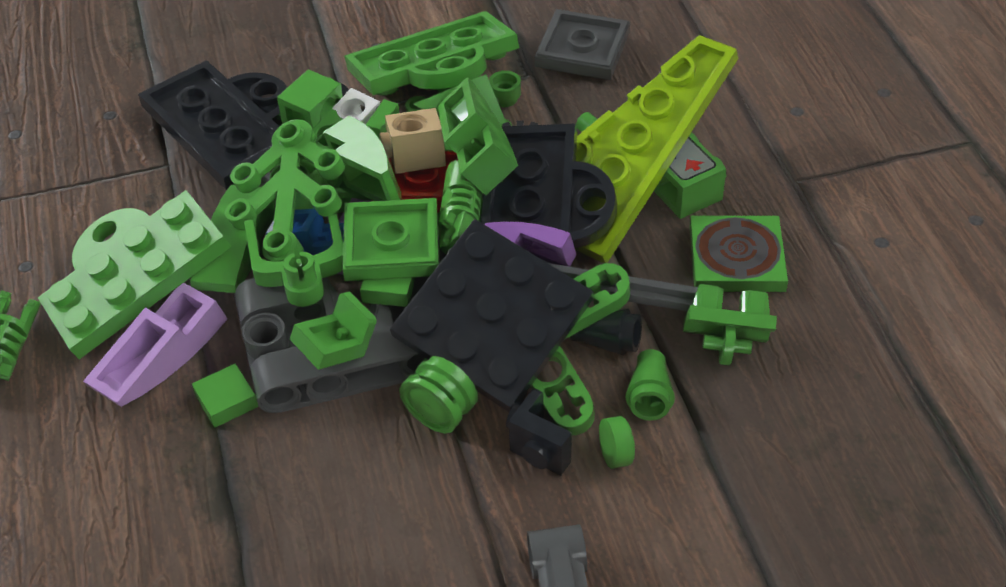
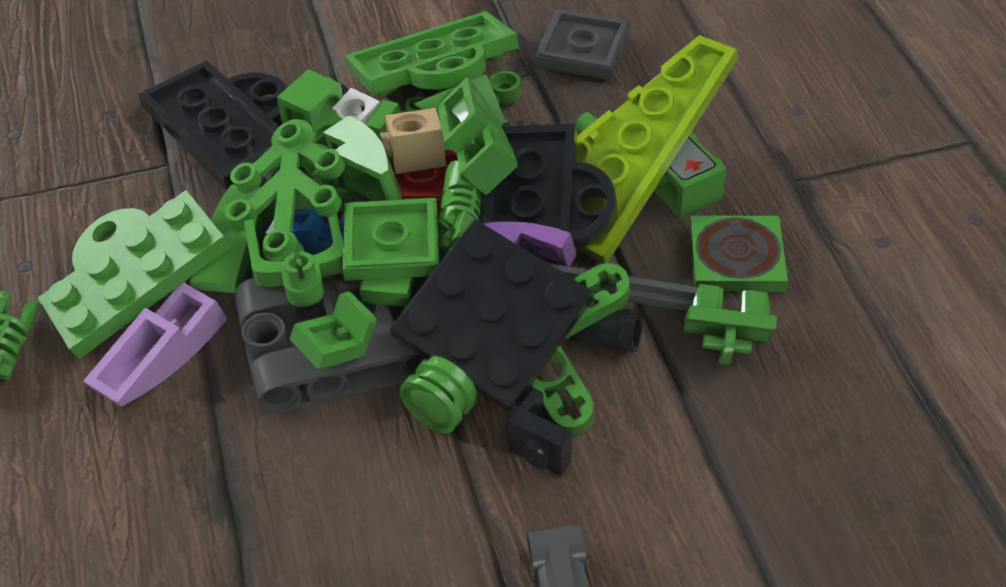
bright green tile [192,363,259,428] -> none
bright green tile [599,416,635,469] -> none
bright green cone [625,349,675,421] -> none

